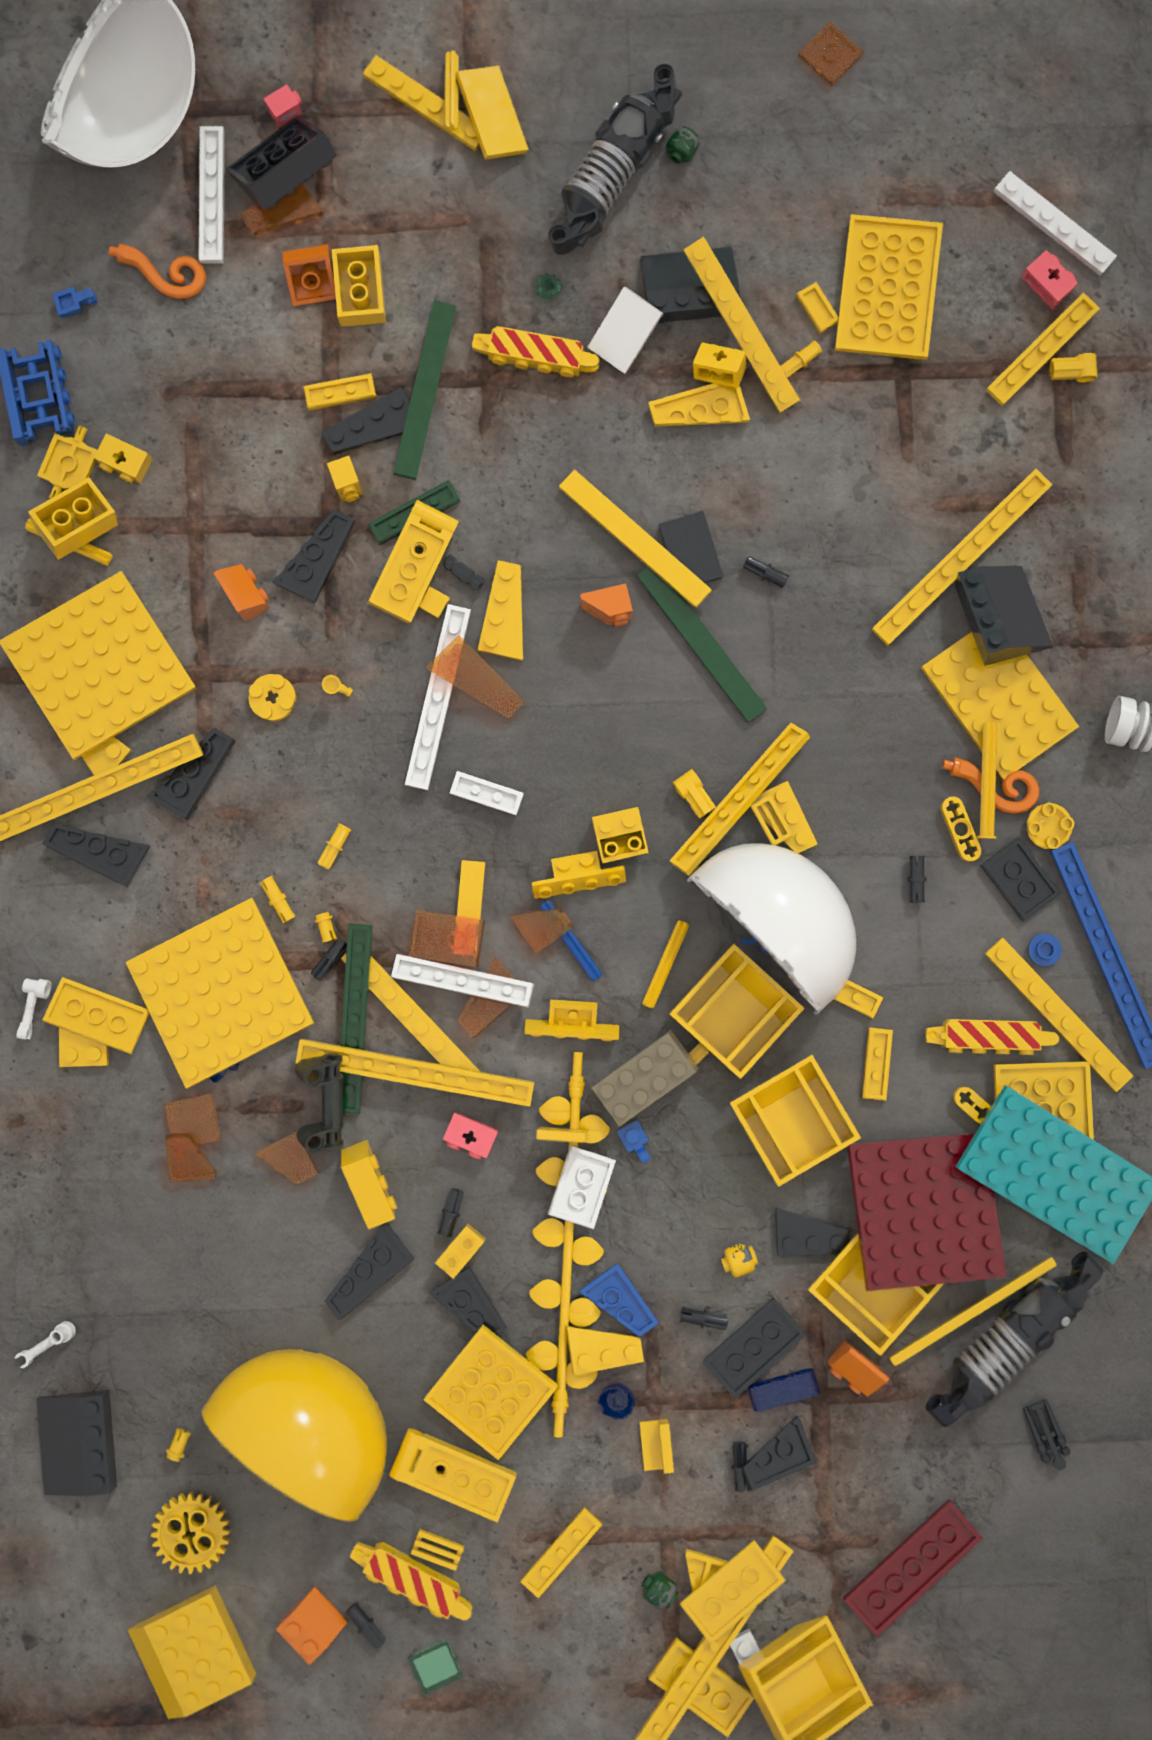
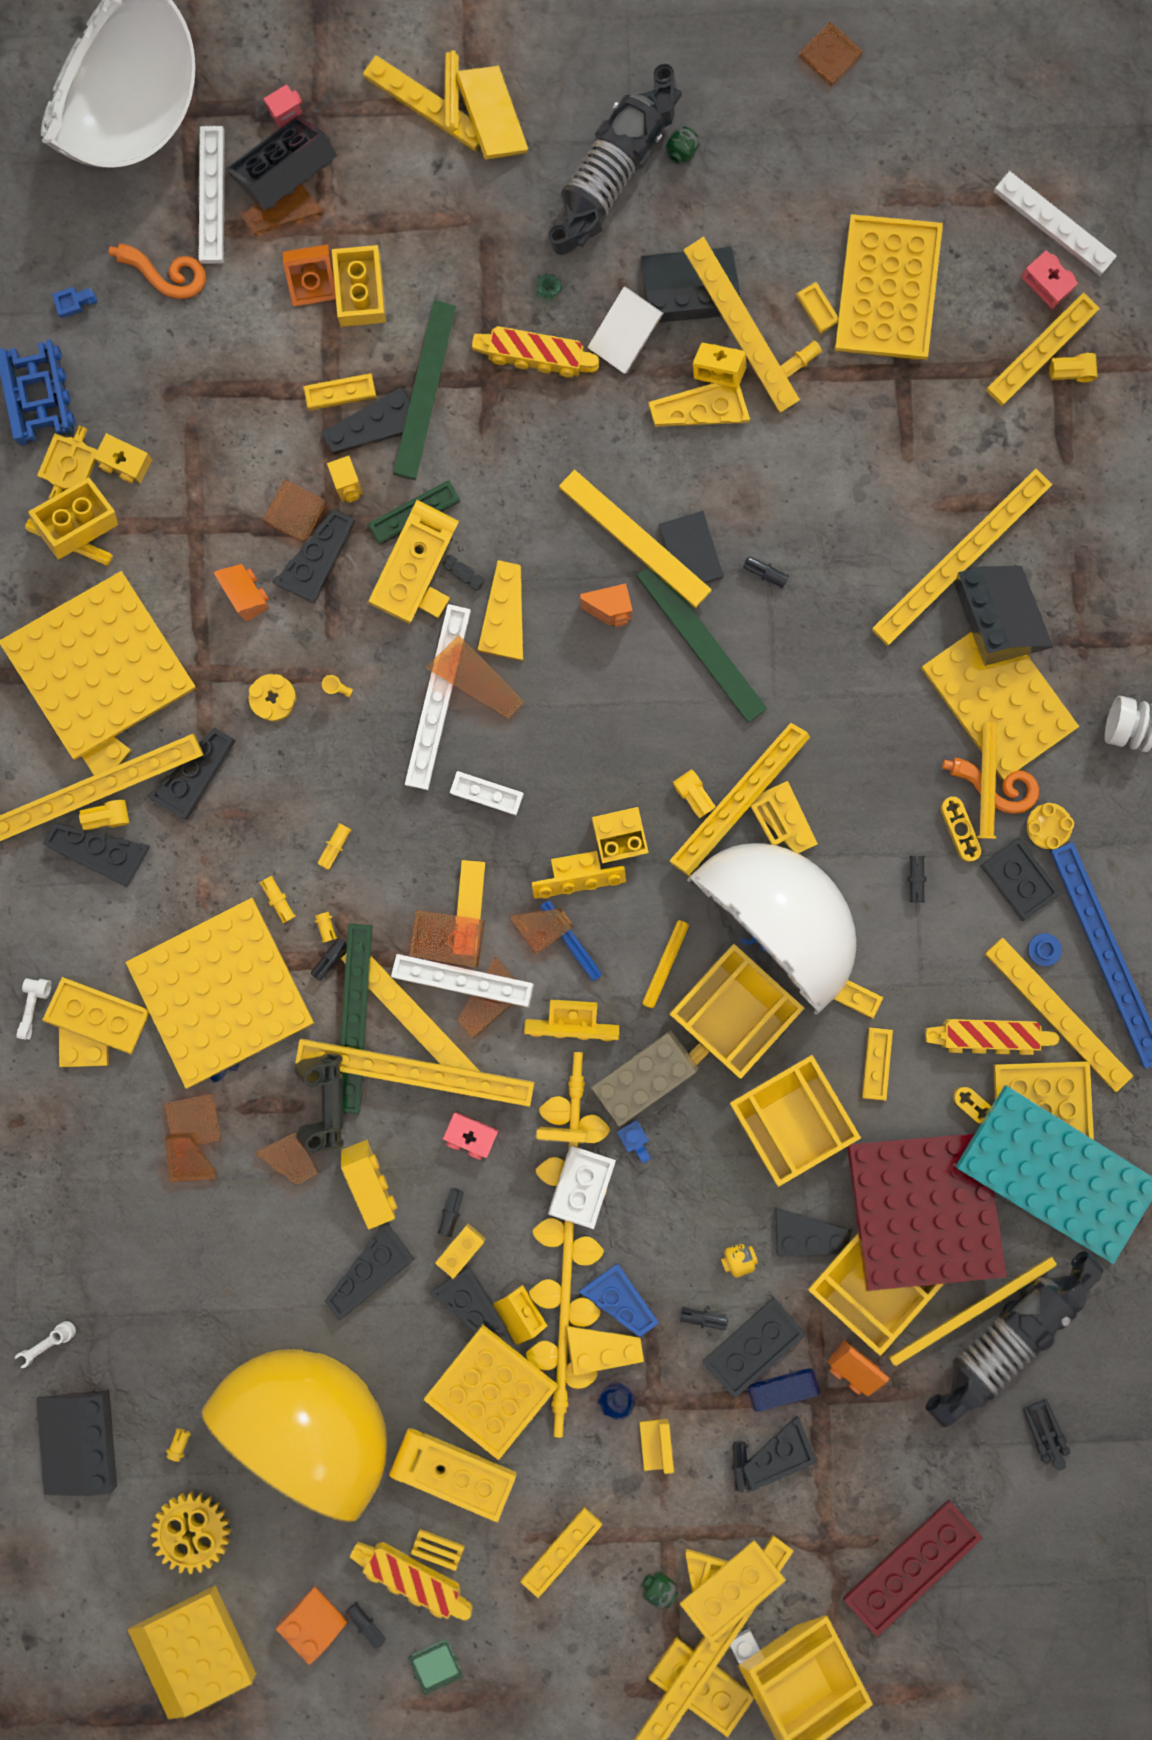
none -> yellow piece [79,800,129,831]
none -> clear orange tile [263,480,326,543]
none -> yellow panel [493,1285,547,1345]

